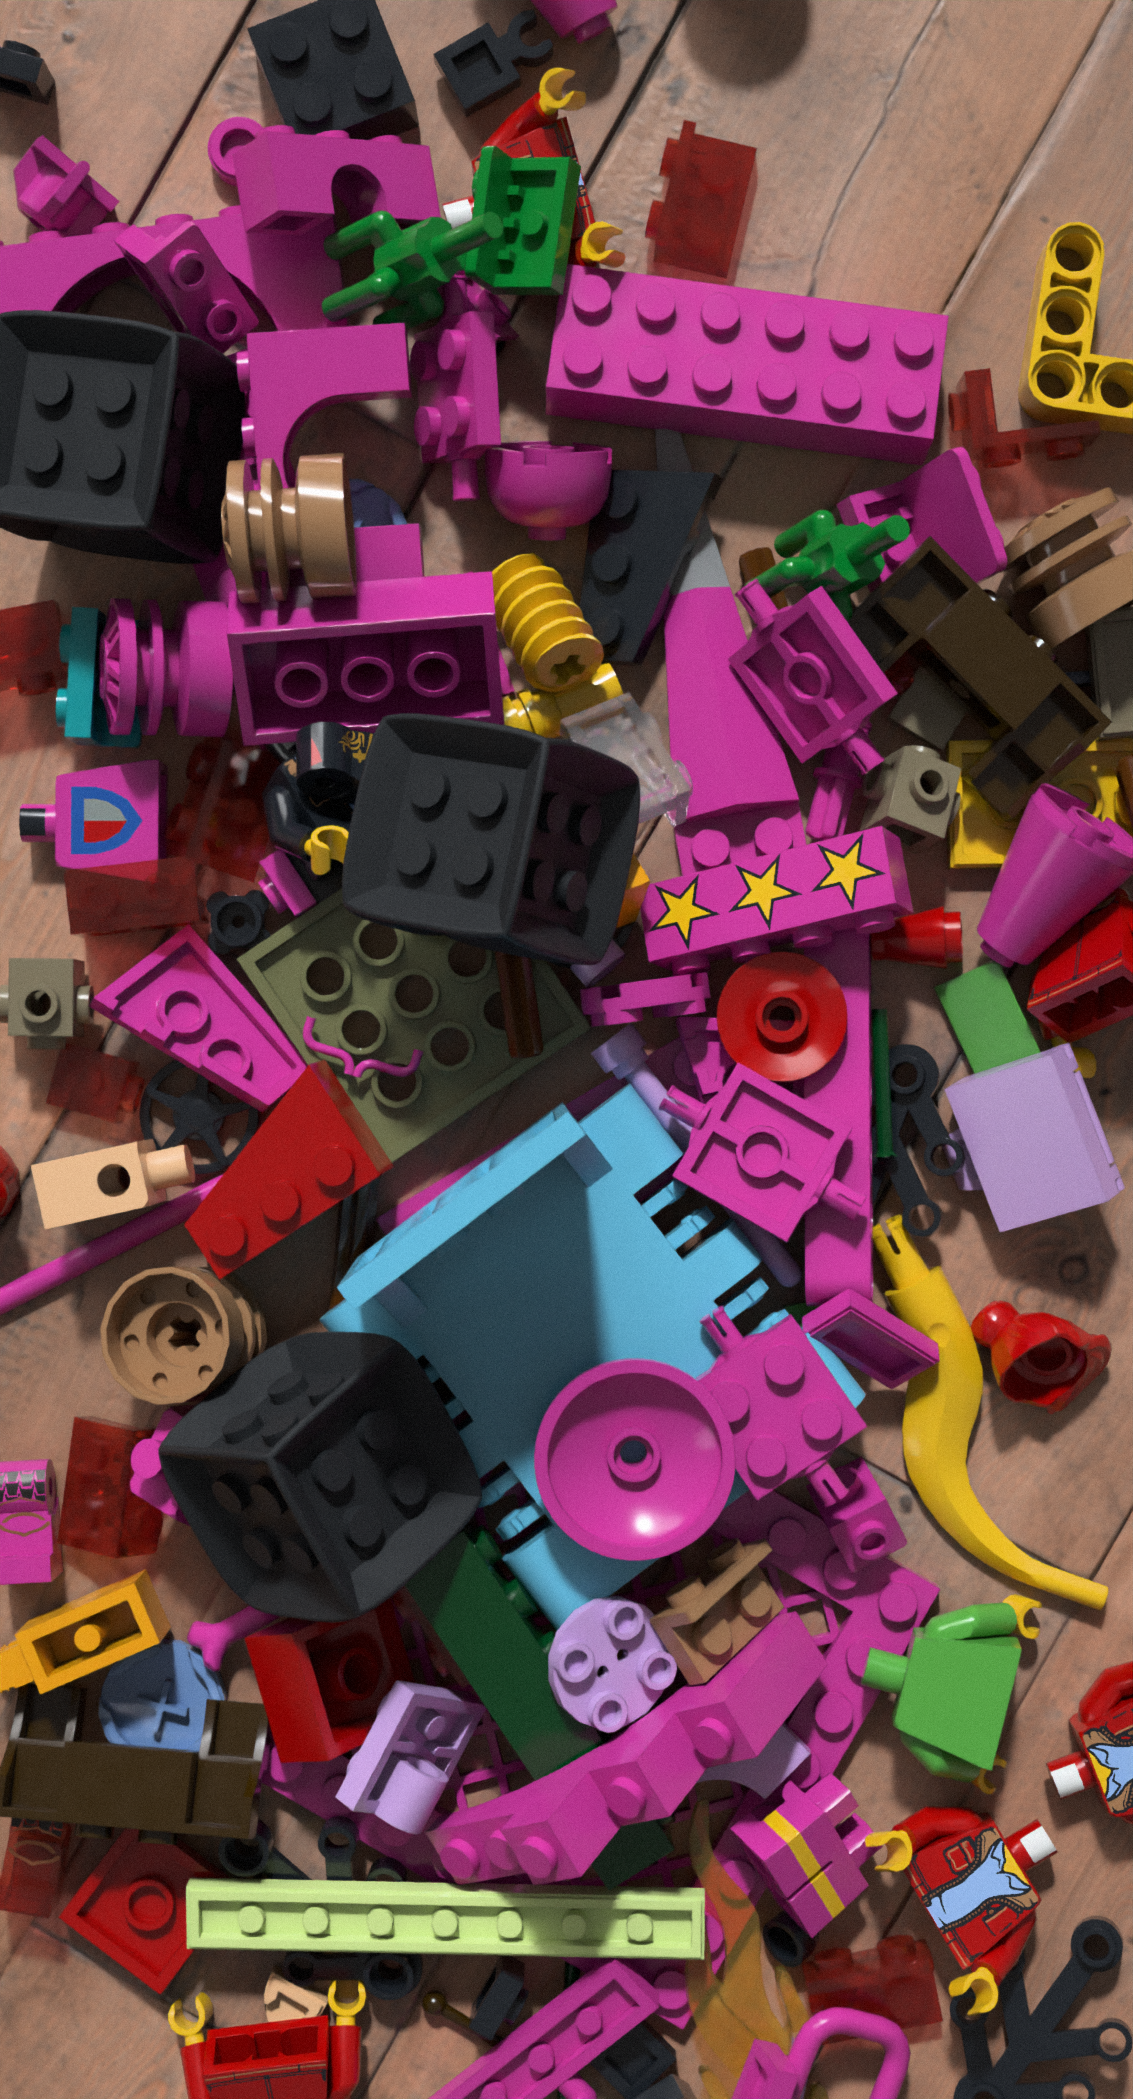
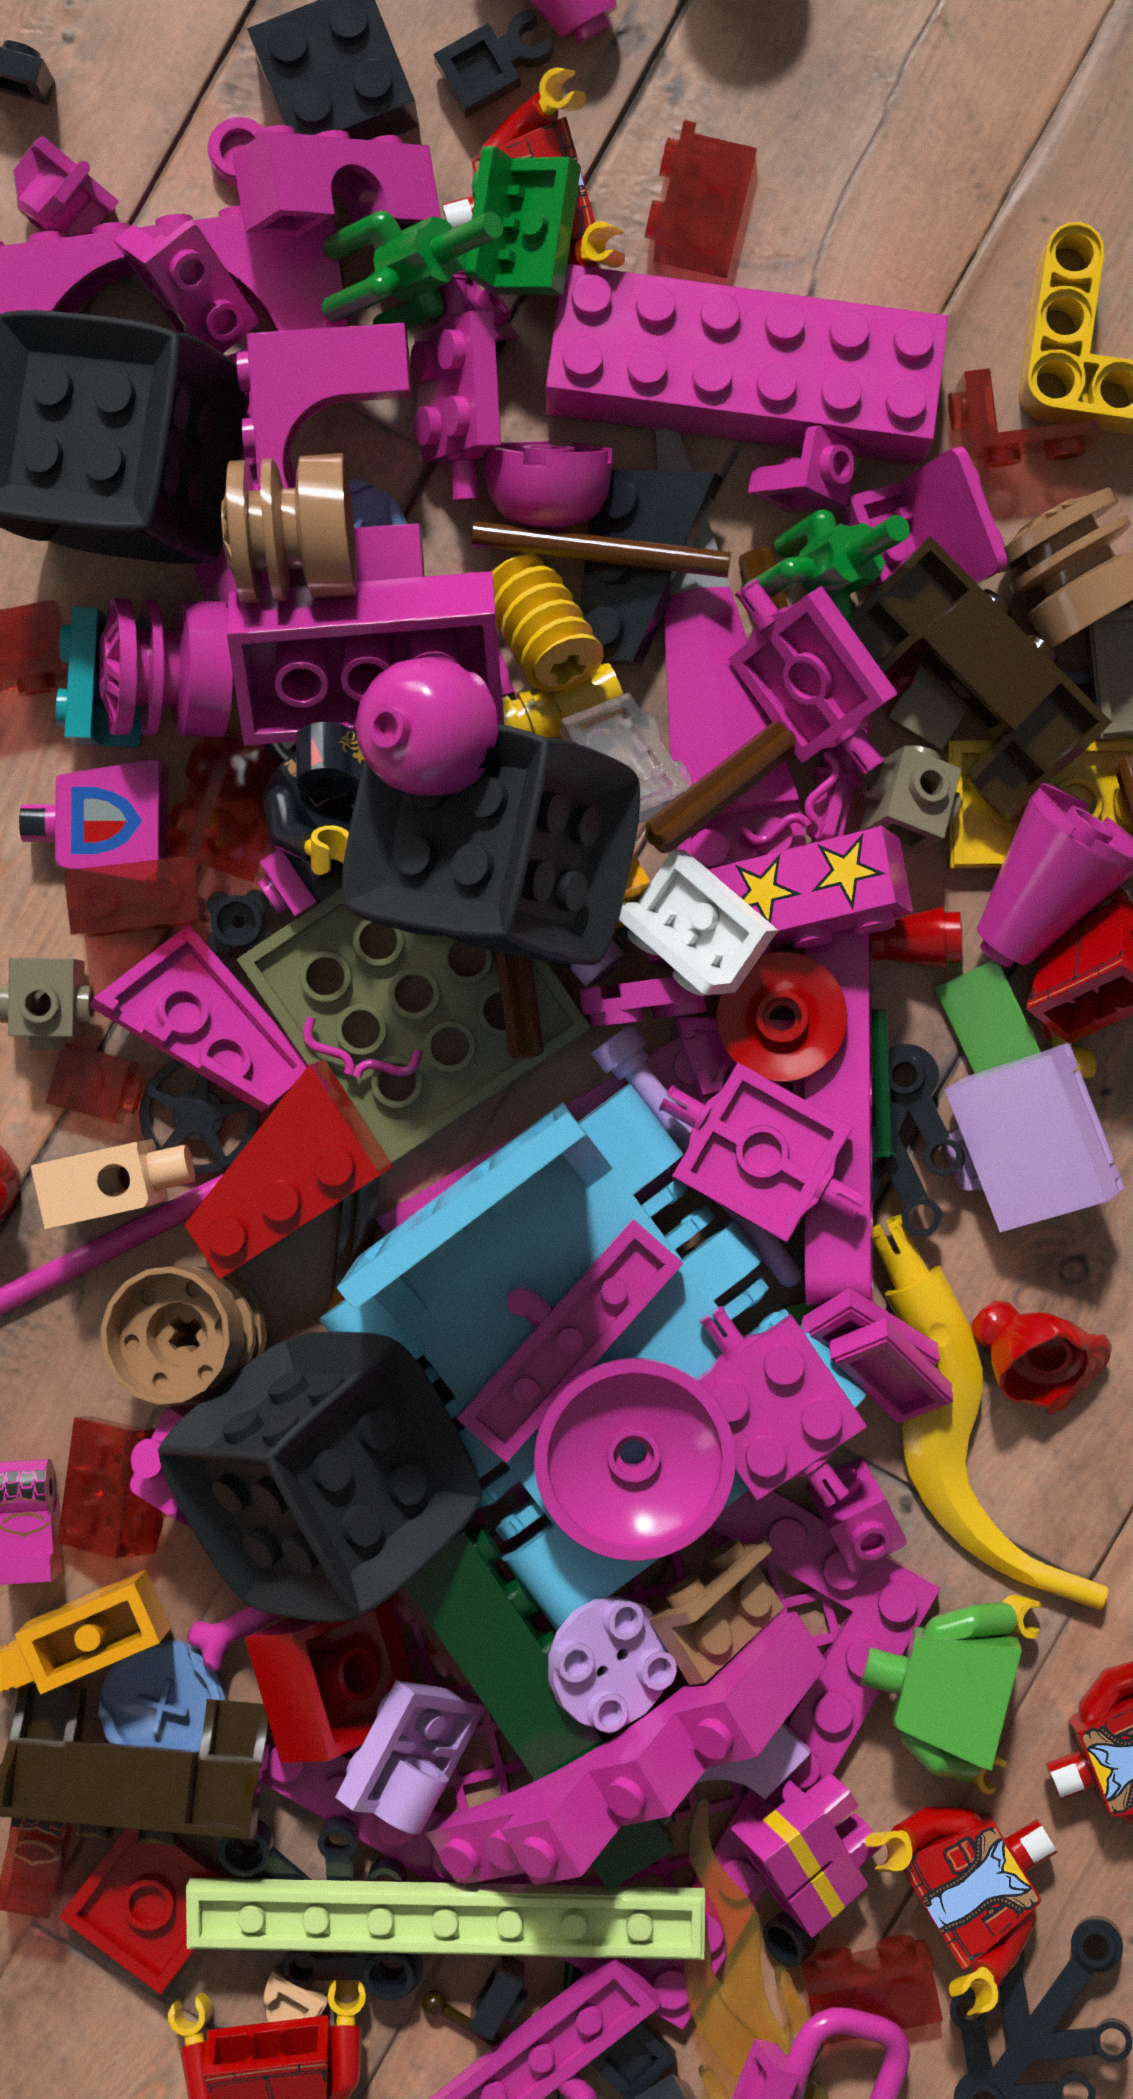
none -> dark pink cylinder [355,657,498,796]
none -> dark pink plate [456,1218,683,1463]
none -> reddish brown bar [472,521,731,578]
none -> white bracket [619,850,778,996]
none -> reddish brown axle [644,722,797,854]
none -> dark pink piece [737,749,842,845]
none -> dark pink bracket [748,425,857,513]
none -> dark pink tile [829,1318,954,1423]

